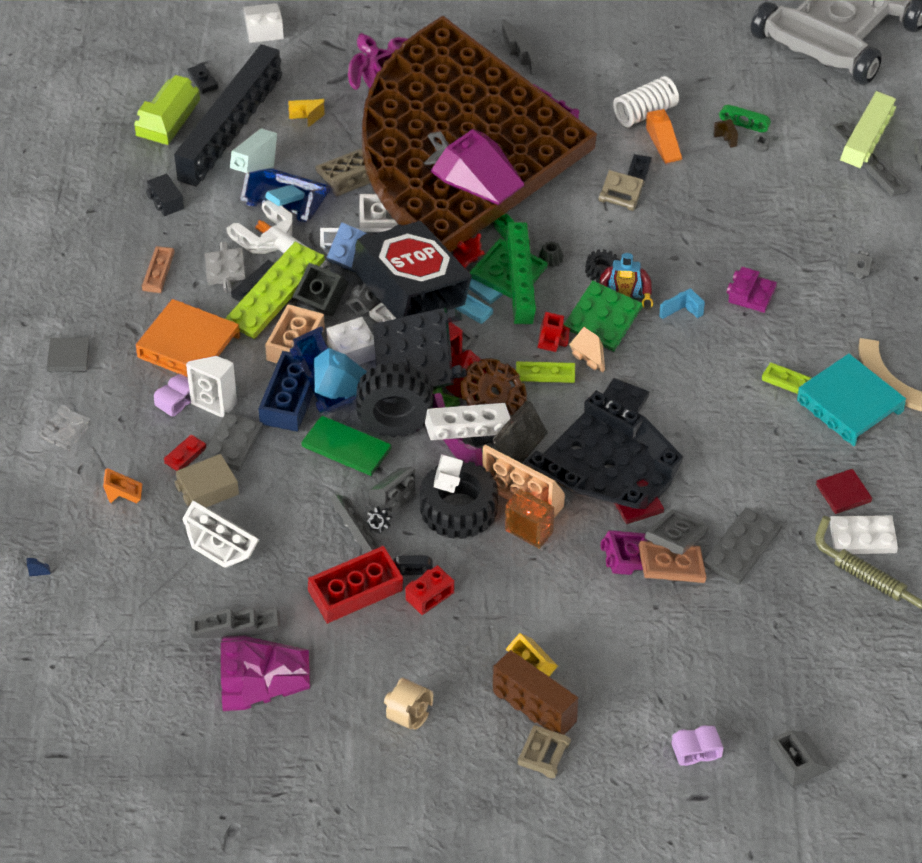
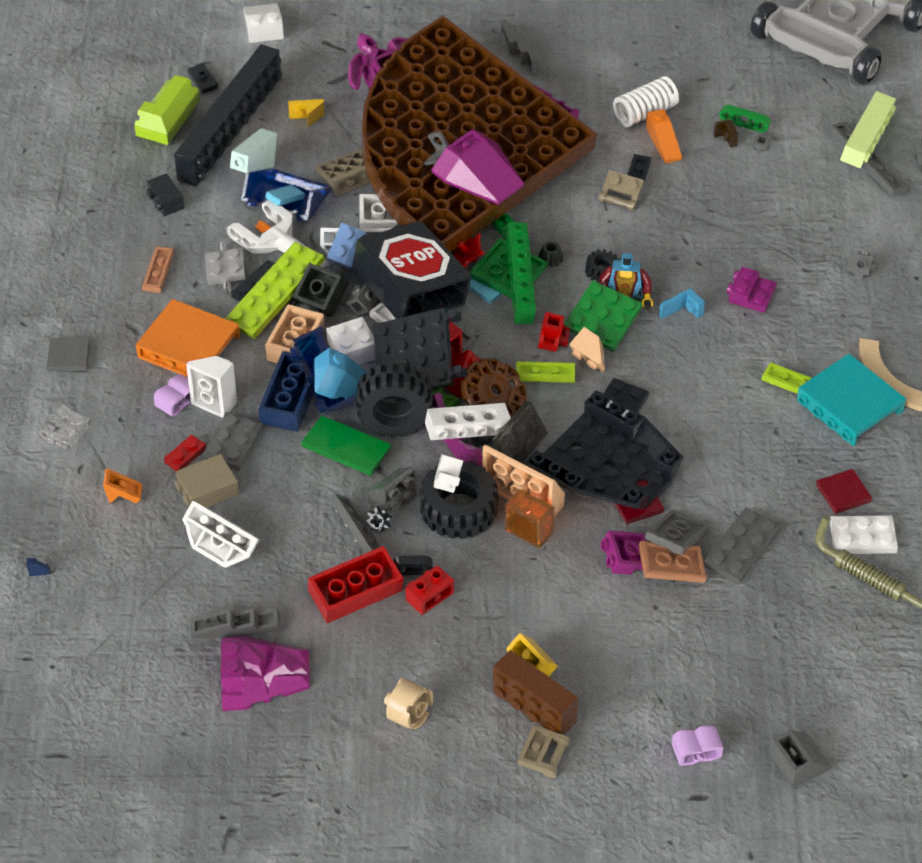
medium azure tile [454,294,493,324] -> none

